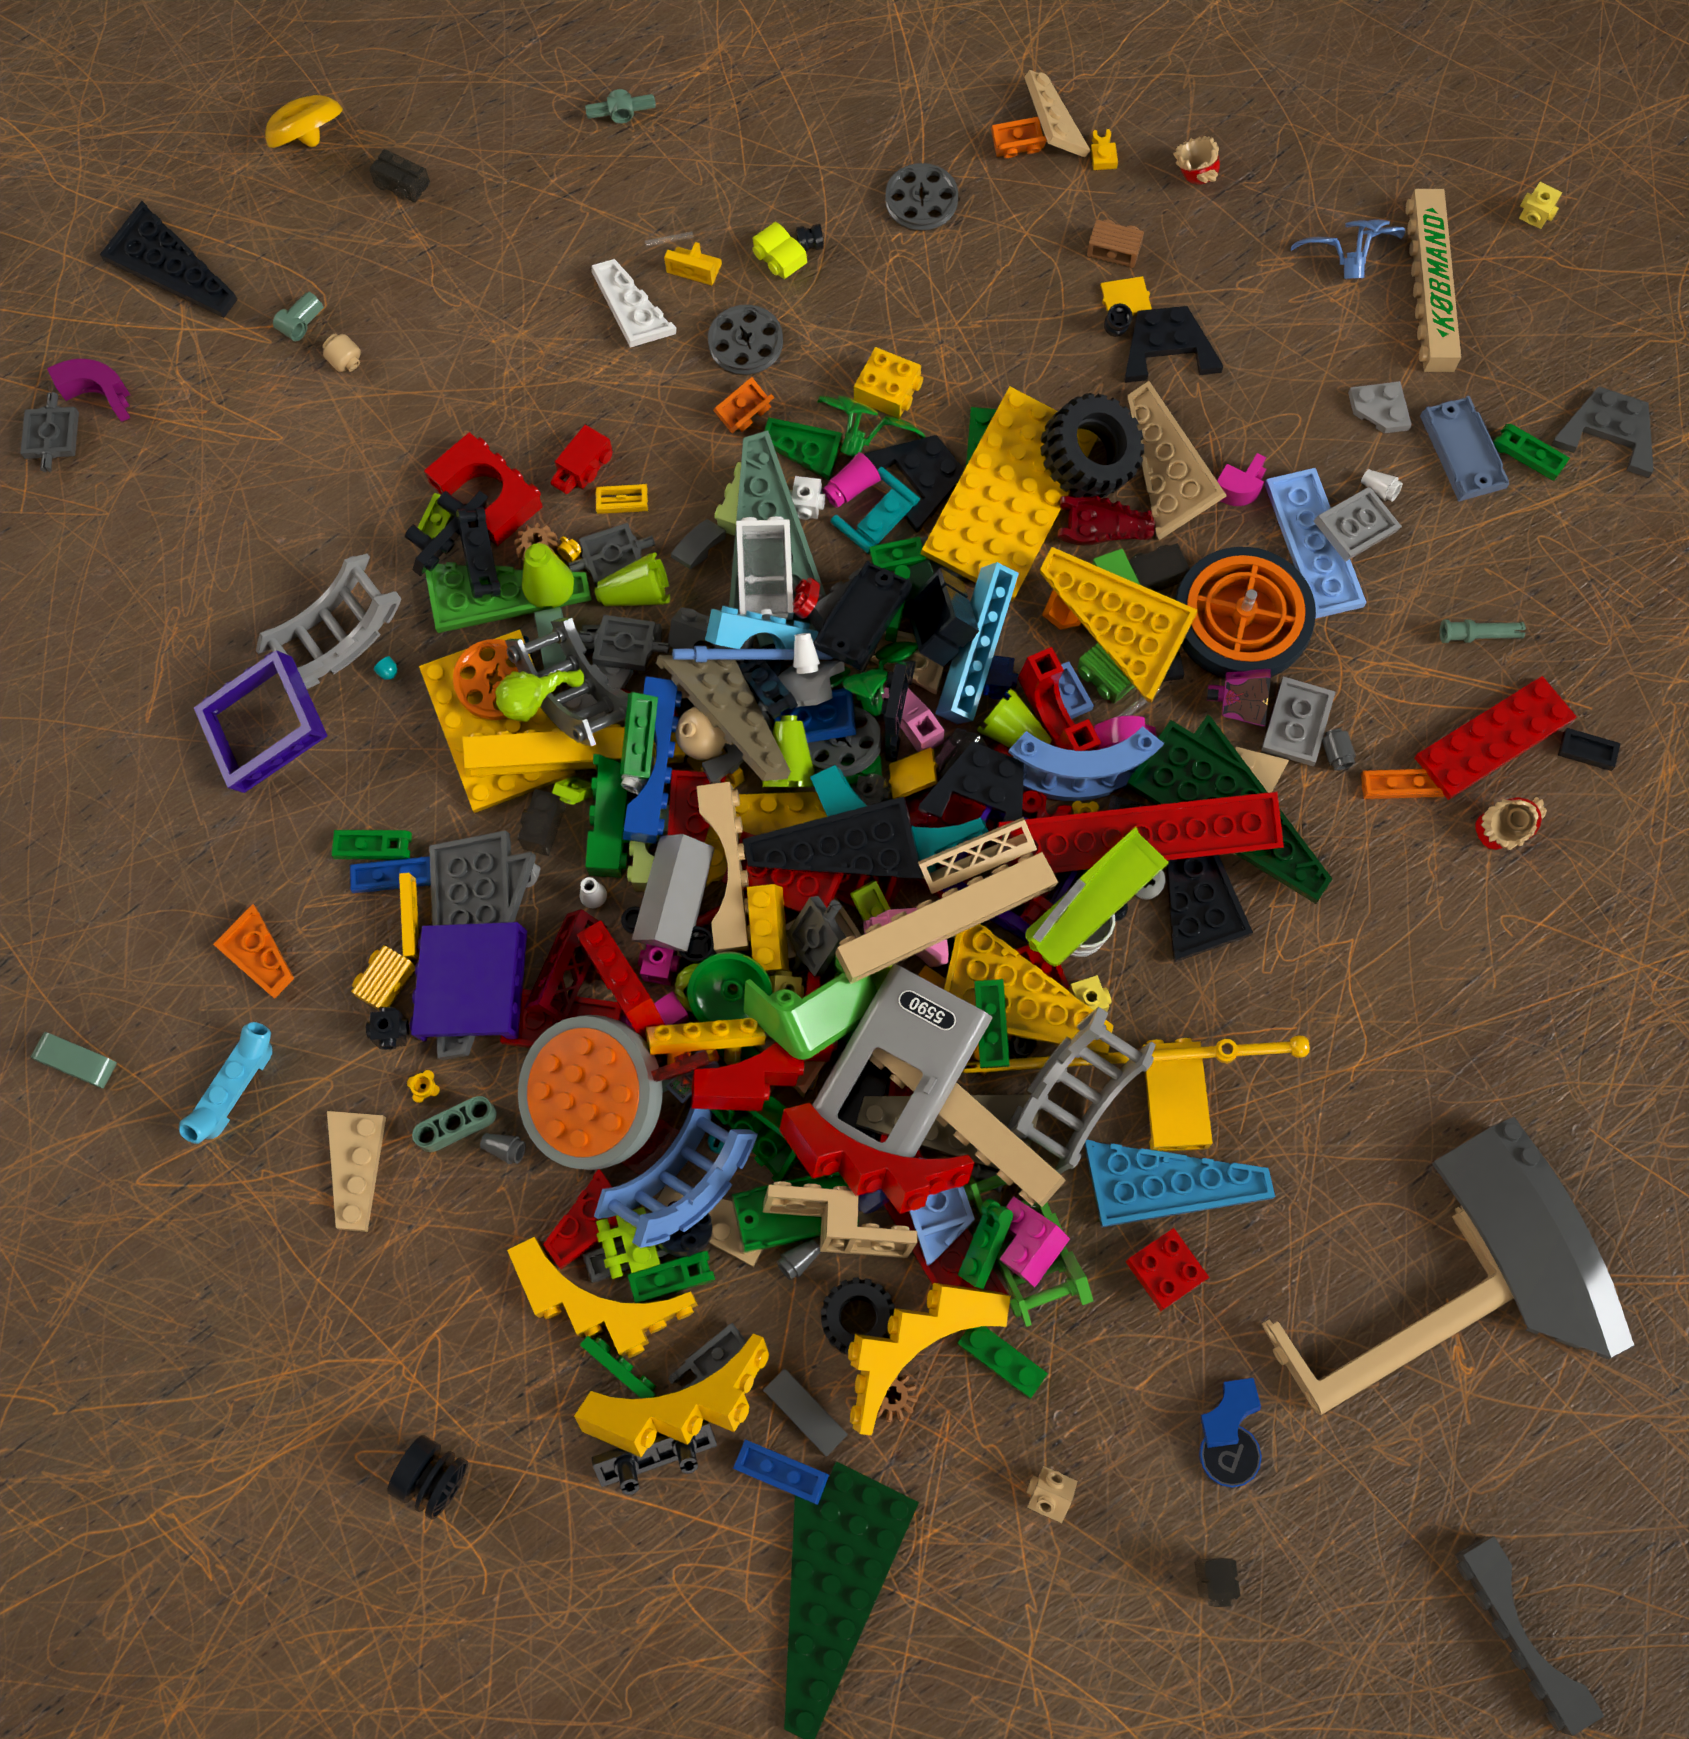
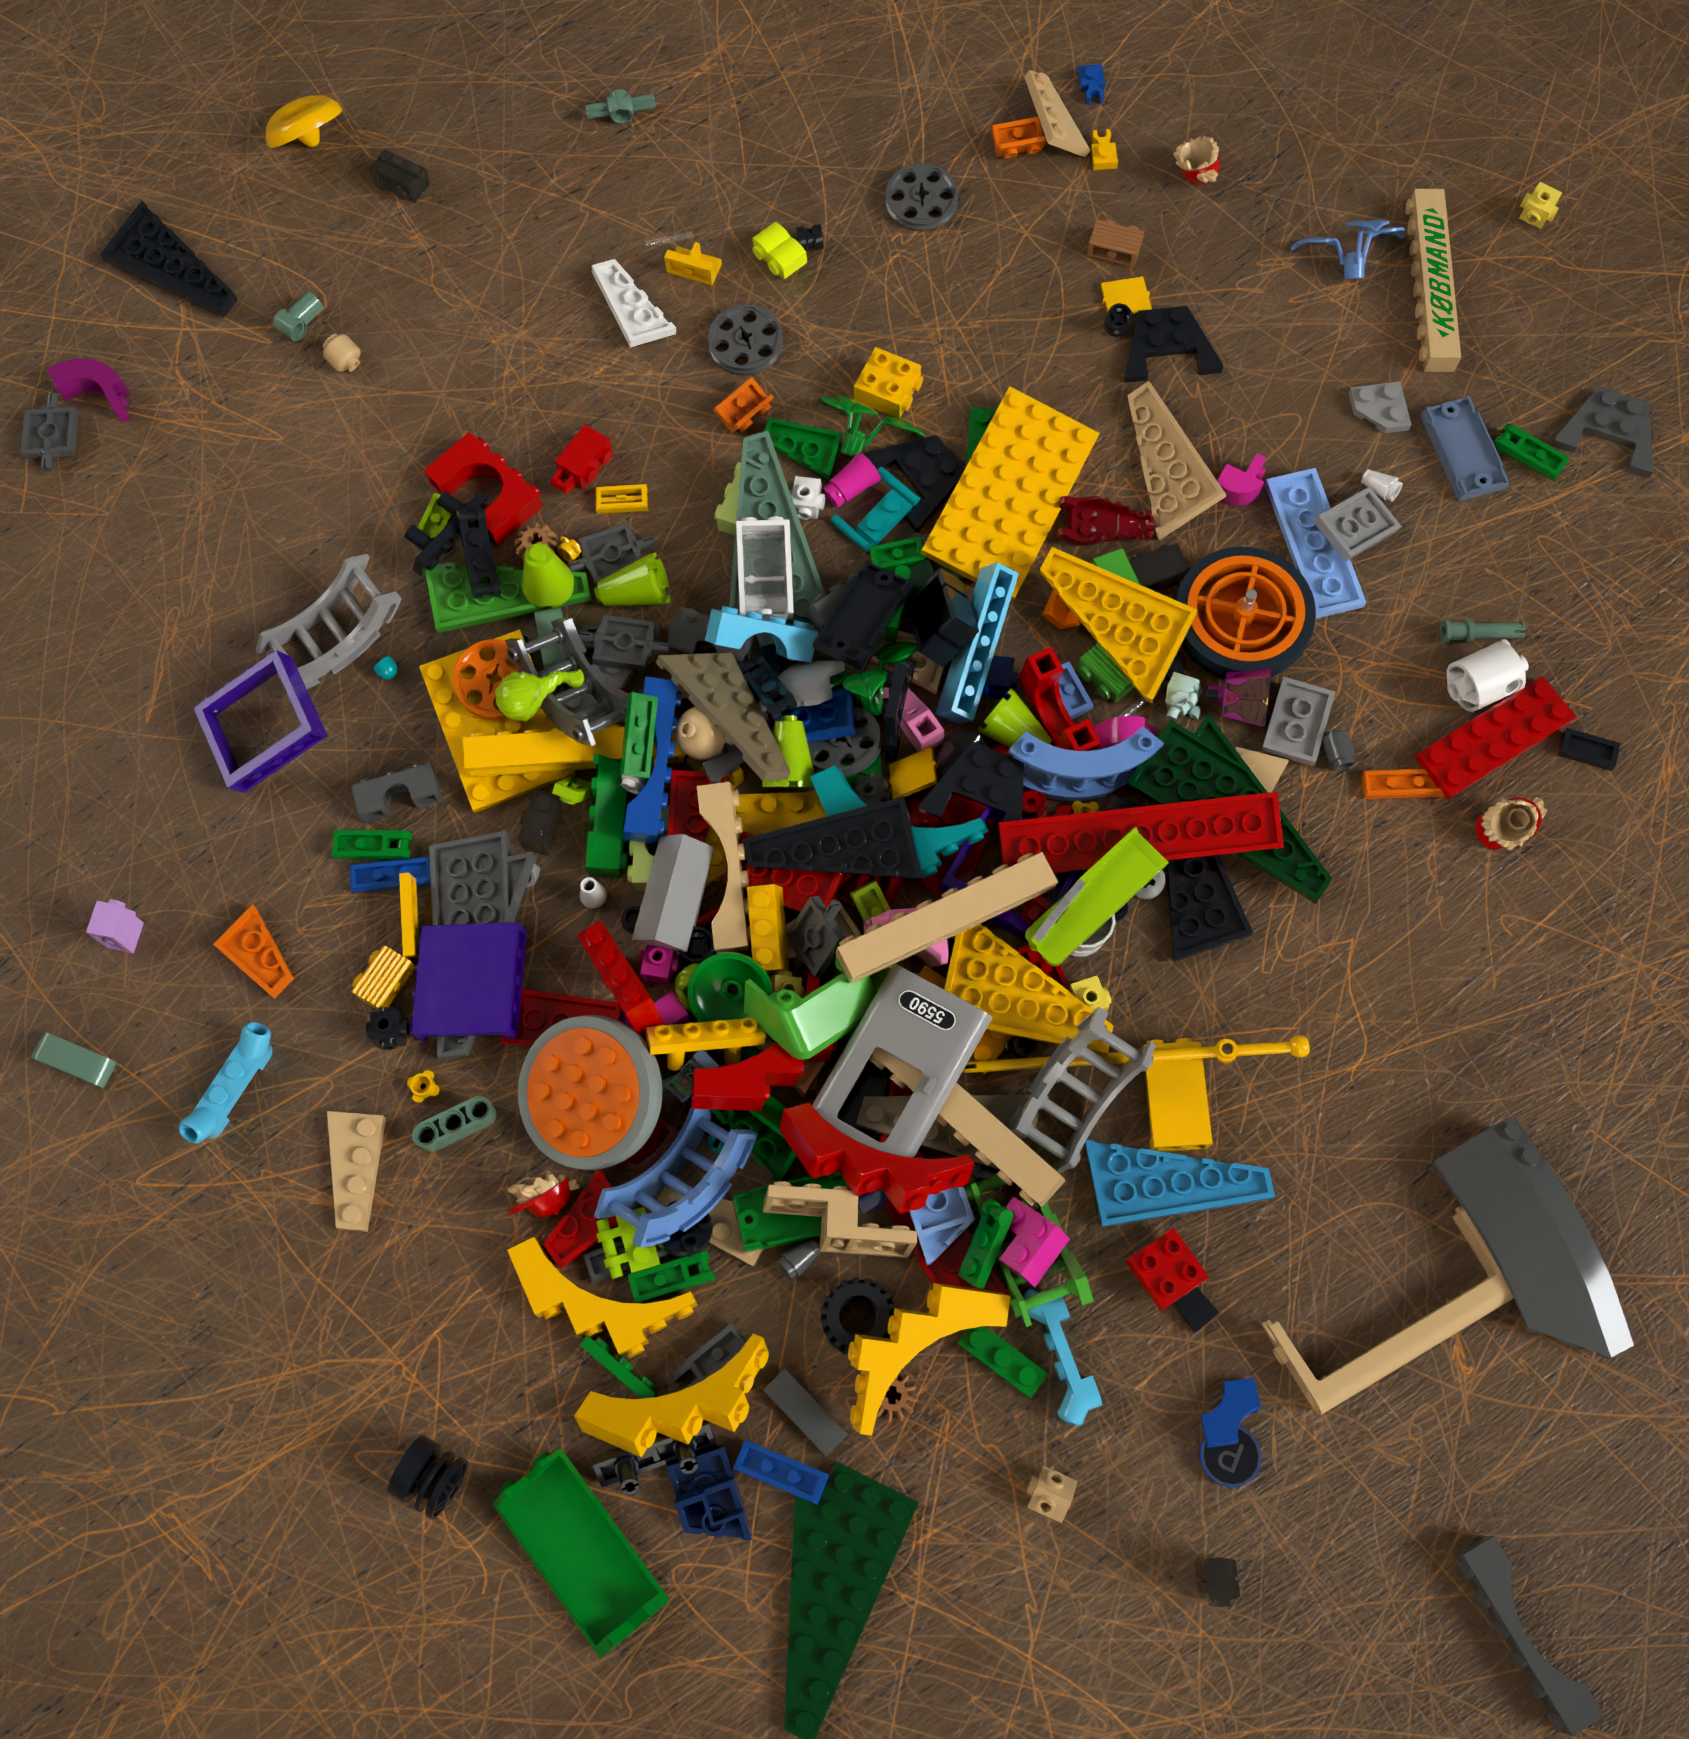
dark grey cone [480,1133,526,1164] -> none
dark red fence [524,909,607,1022] -> none
clear red plate [651,1049,720,1082] -> none
dark grey slope [671,519,726,569] -> none
medium blue bar [672,646,833,662] -> none
red plate [792,577,820,619] -> none
white cone [793,633,820,674] -> none
tan fence [918,817,1037,894] -> none
green plate [974,979,1010,1069] -> none
black tyre [1040,393,1145,498] -> none
none -> lavender brick [86,899,144,954]
none -> dark grey arch [351,763,444,824]
none -> green cylinder [492,1448,670,1659]
none -> hair [507,1171,580,1218]
none -> dark blue slope [666,1443,752,1541]
none -> medium azure plate [1023,1289,1102,1426]
none -> blue plate [1077,64,1105,105]
none -> light aqua piece [1165,672,1202,721]
none -> black tile [1172,1287,1219,1333]
none -> white cylinder [1447,639,1529,712]

